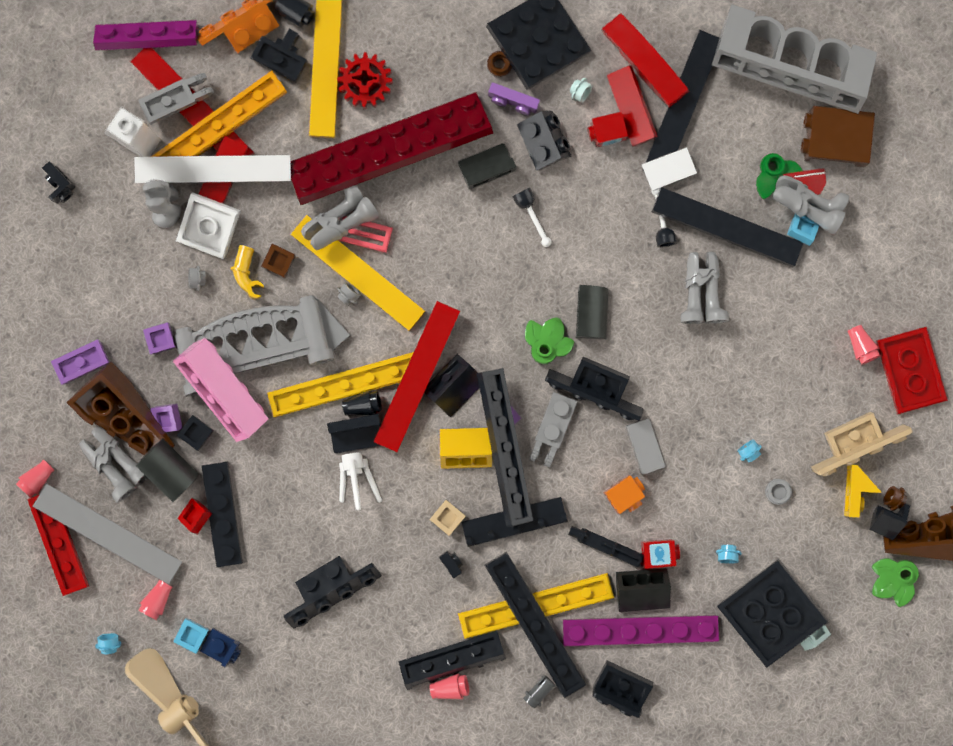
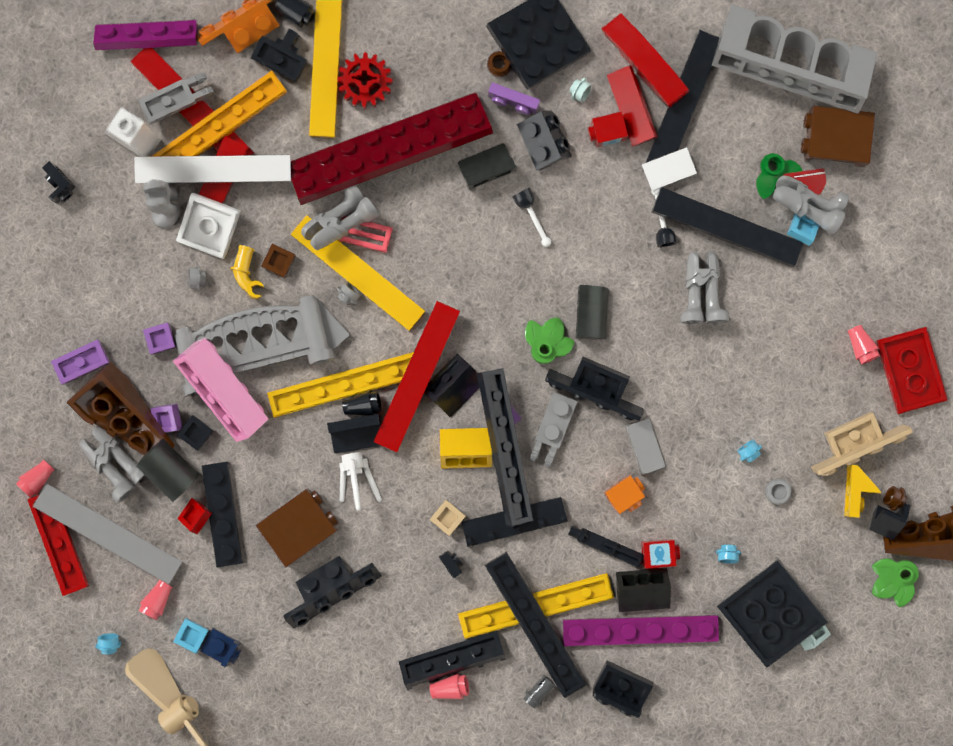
none -> reddish brown panel [256,488,339,568]

